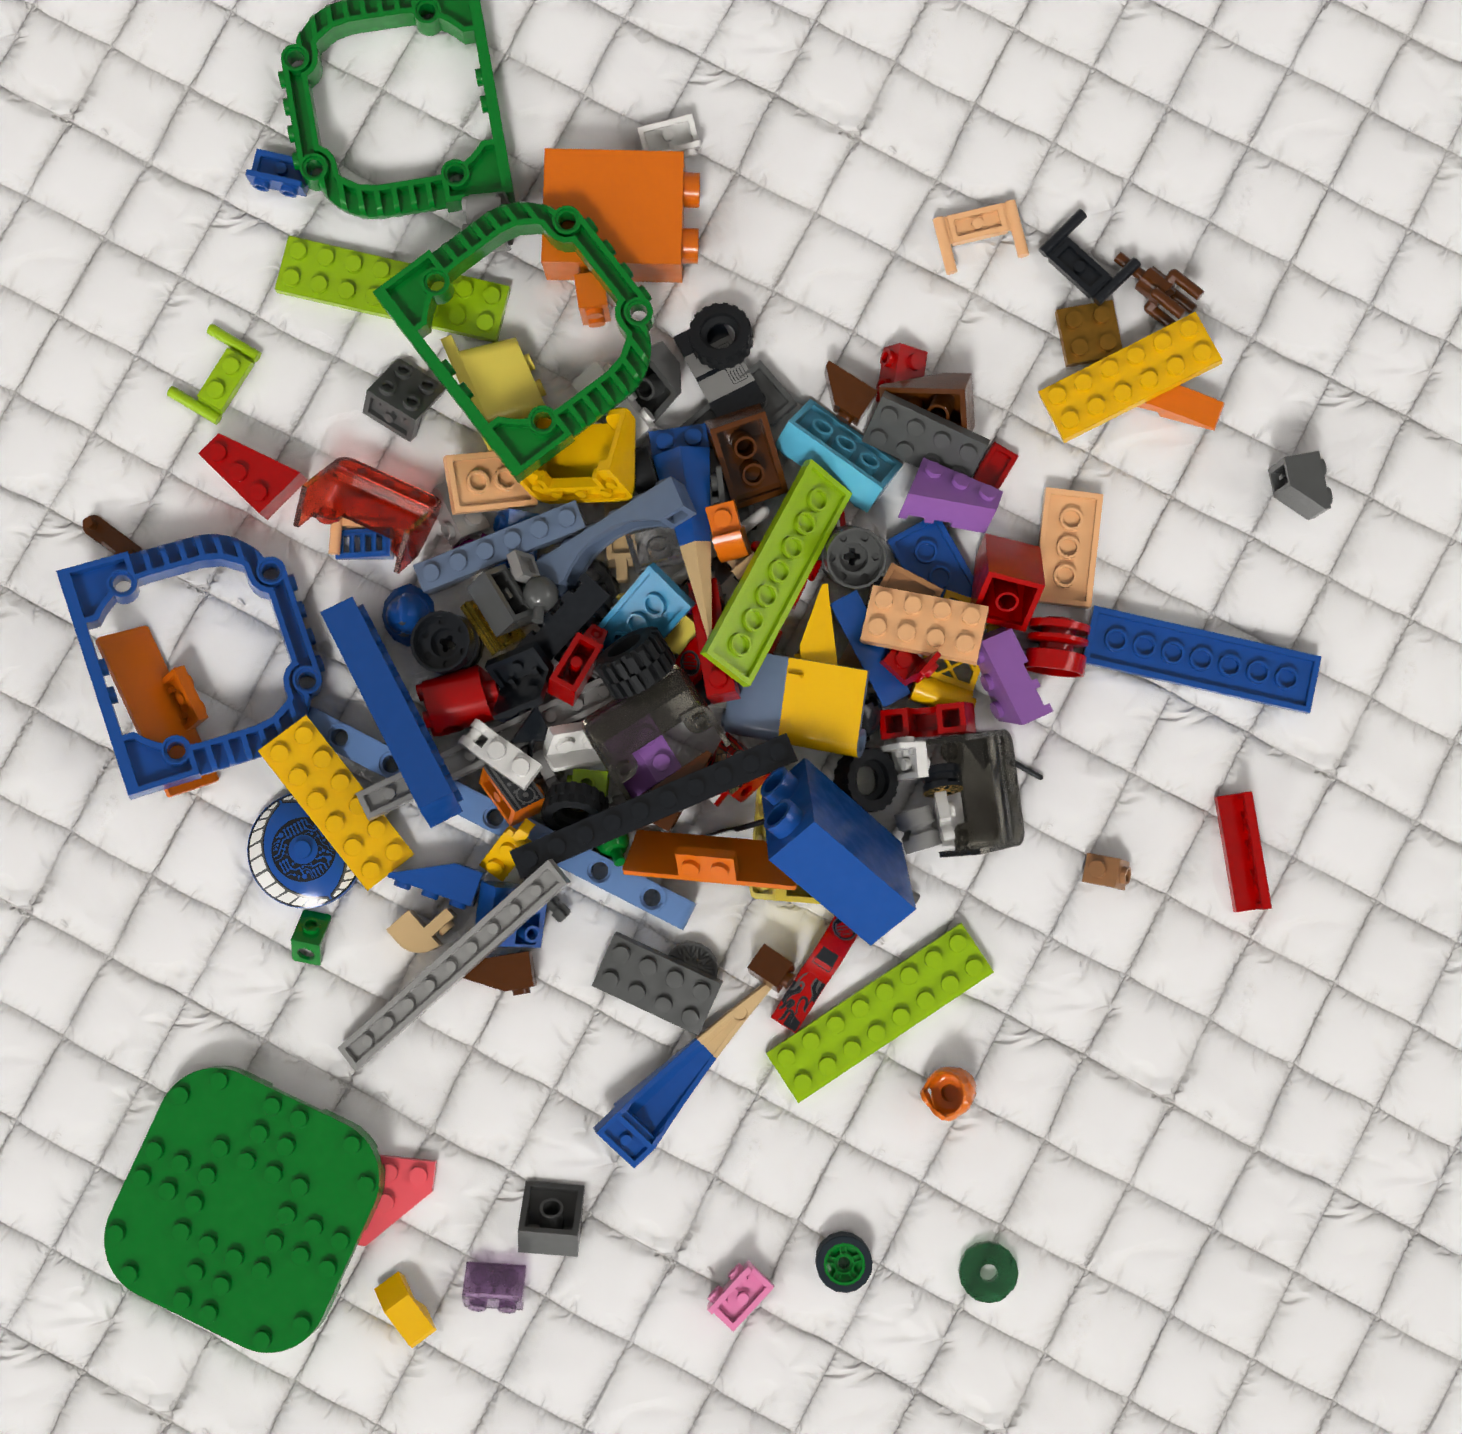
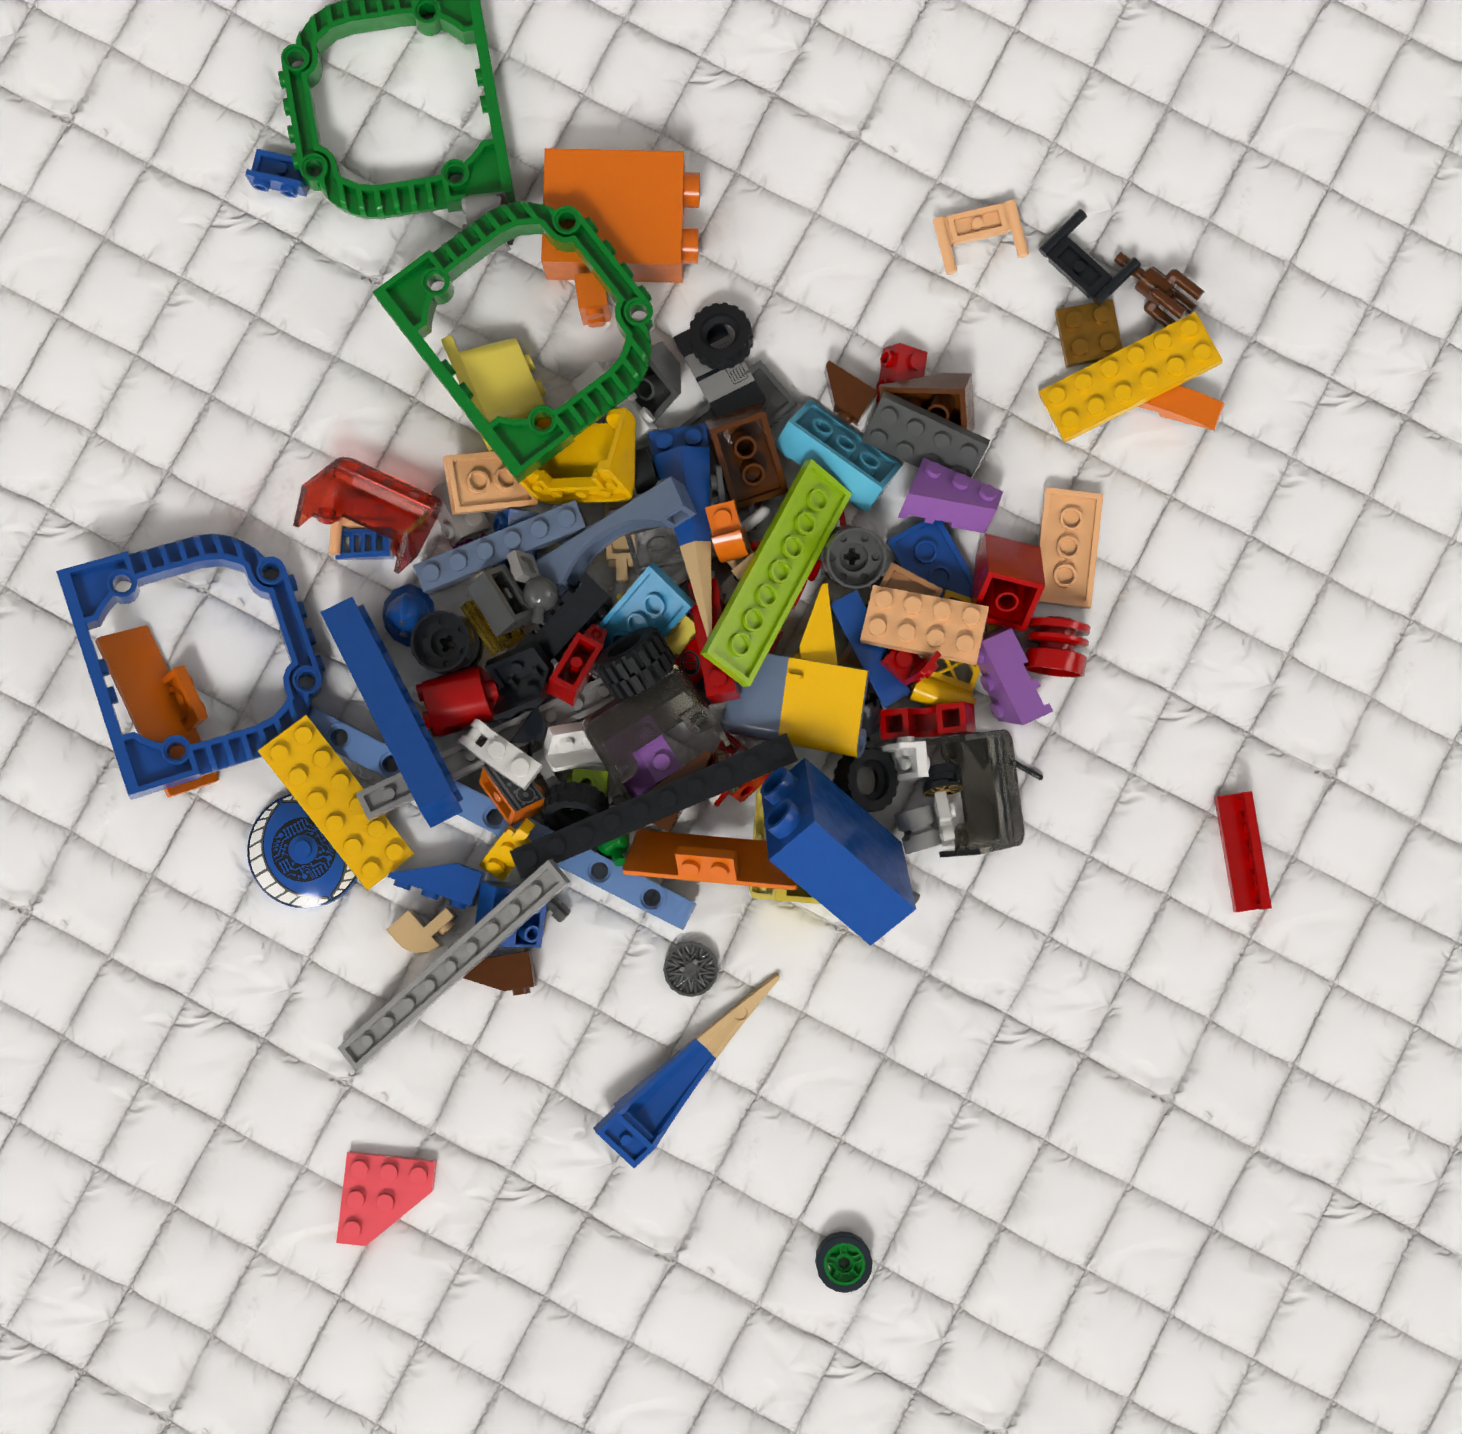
reddish brown piece [83,515,143,555] -> none
green plate [104,1066,385,1353] -> none
lime plate [167,324,262,425] -> none
red wedge [198,433,308,520] -> none
lime plate [275,236,511,343] -> none
green bracket [291,910,331,966] -> none
dark grey bracket [362,359,445,442] -> none
yellow slope [374,1271,437,1348] -> none
clear purple bracket [462,1262,527,1314] -> none
dark grey slope [518,1181,585,1257] -> none
dark grey piece [589,559,621,600] -> none
dark grey plate [592,931,723,1036] -> none
white bracket [637,113,701,158] -> none
black piece [706,819,764,836] -> none
bright pink bracket [707,1260,774,1332] -> none
reddish brown brick [747,943,796,994] -> none
lime plate [766,923,994,1103] -> none
piece [771,915,858,1033] -> none
orange hair [920,1067,977,1121] -> none
clear green tile [958,1241,1019,1303] -> none
red tile [972,441,1019,489] -> none
blue plate [1082,605,1321,714] -> none
medium nougat bracket [1082,853,1131,891] -> none
dark grey slope [1268,451,1333,520] -> none

